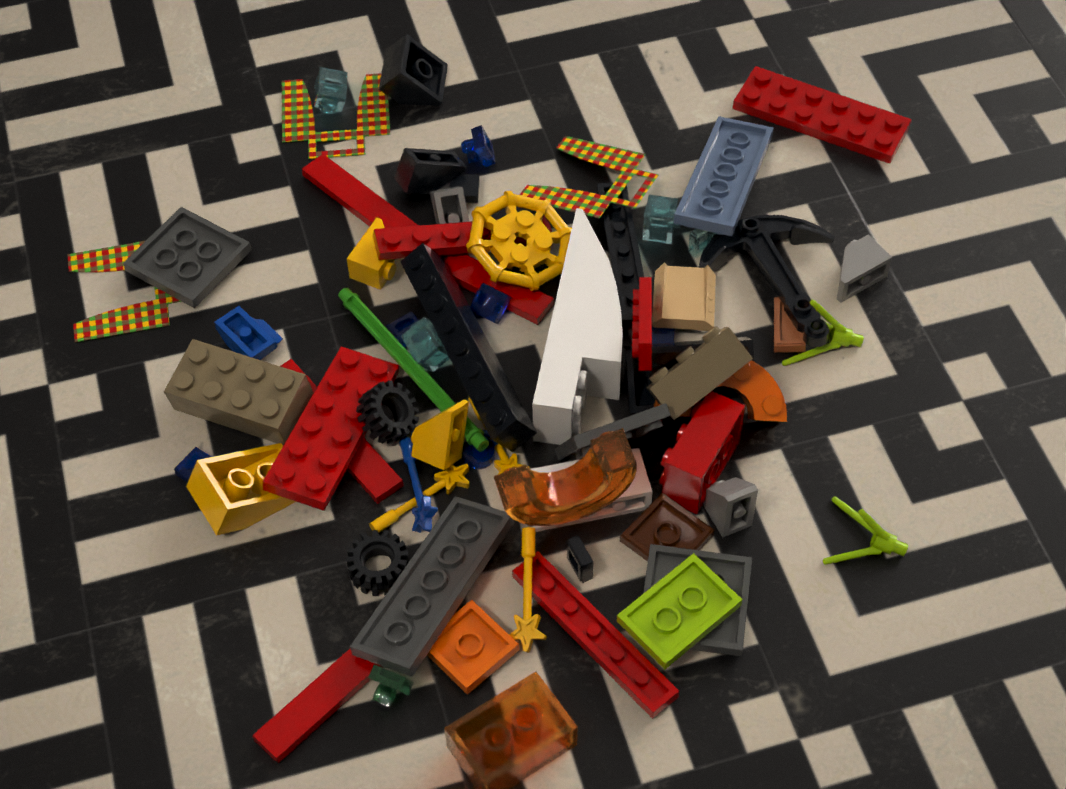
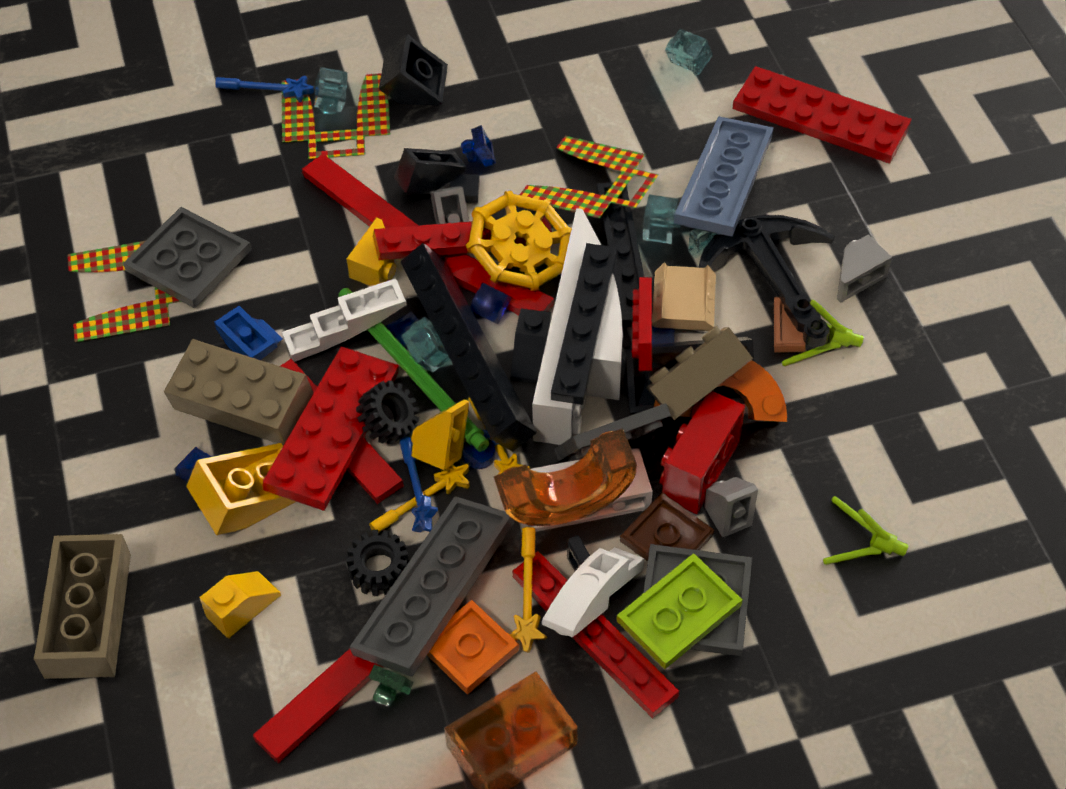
none -> dark tan brick [34,534,131,679]
none -> yellow slope [199,571,281,639]
none -> blue piece [215,76,314,102]
none -> white slope [282,278,406,362]
none -> black slope [510,308,552,384]
none -> white slope [542,547,644,637]
none -> black plate [551,243,617,405]
none -> clear light blue brick [665,29,713,76]

